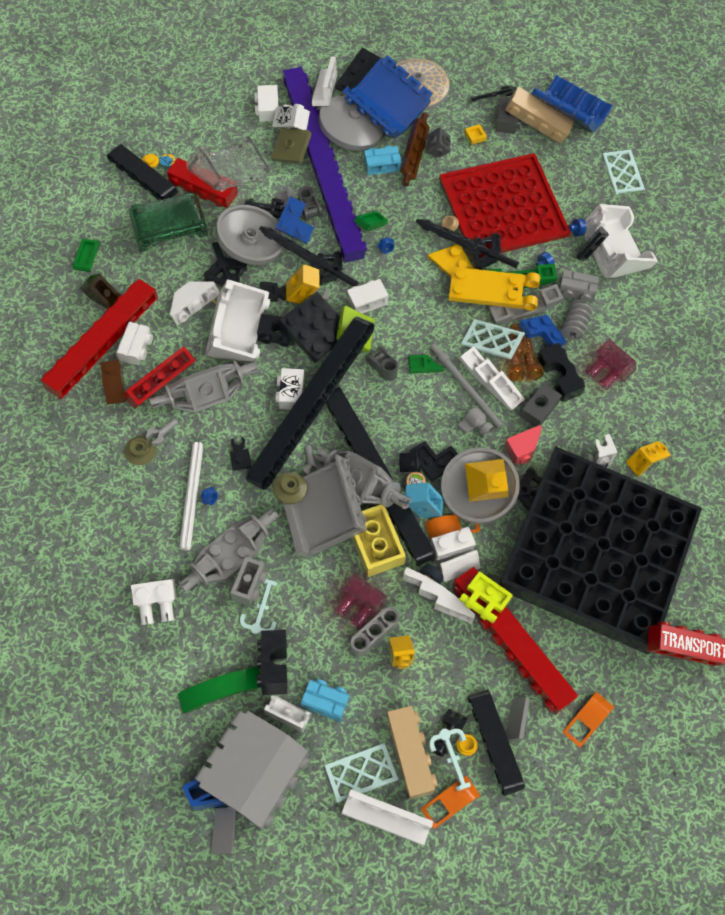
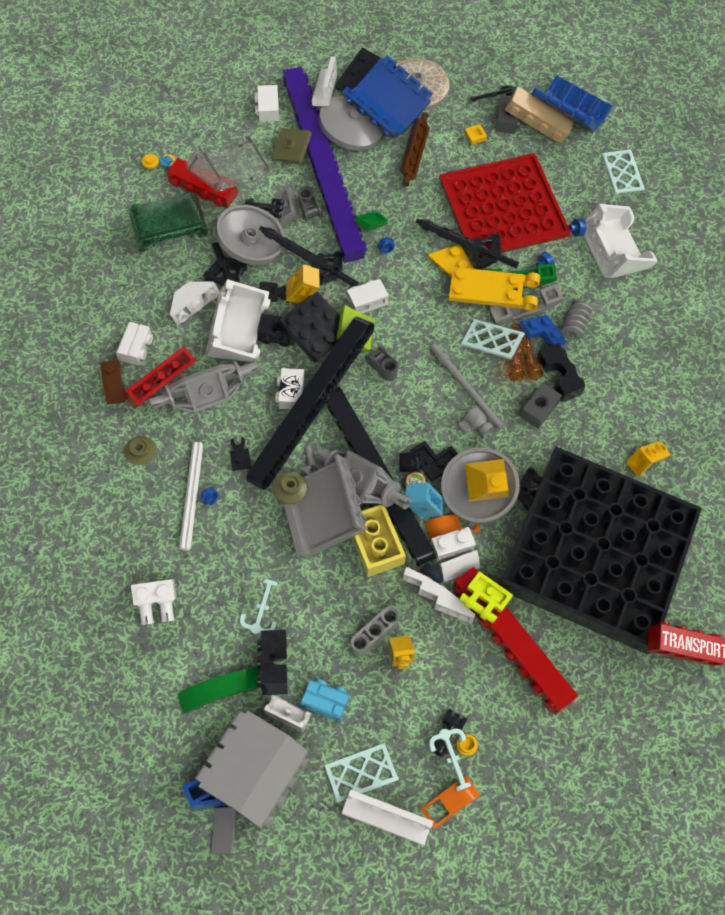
red brick [41,279,158,399] -> none
green tile [72,238,100,272] -> none
dark brown slope [80,274,121,309] -> none
black beam [107,144,177,204] -> none
light grey bar [146,419,178,447] -> none
light grey plate [178,508,279,593] -> none
light grey brick [230,557,268,607] -> none
white brick [272,104,310,130] -> none
blue plate [275,196,315,244] -> none
clear pink brick [334,574,388,630] -> none
medium azure brick [364,146,401,175] -> none
tan brick [387,706,437,800] -> none
green tile [408,355,444,374] -> none
dark grey brick [426,127,451,158] -> none
tan plate [442,216,459,232] -> none
white slope [458,346,525,411] -> none
black beam [468,689,525,796] -> none
coral slope [504,425,542,465] -> none
light grey slope [506,697,530,743] -> none
light grey brick [559,269,599,302] -> none
orange piece [563,691,614,747] -> none
black slope [576,226,609,260] -> none
clear pink brick [586,339,637,390] -> none
white hinge [588,434,617,468] -> none

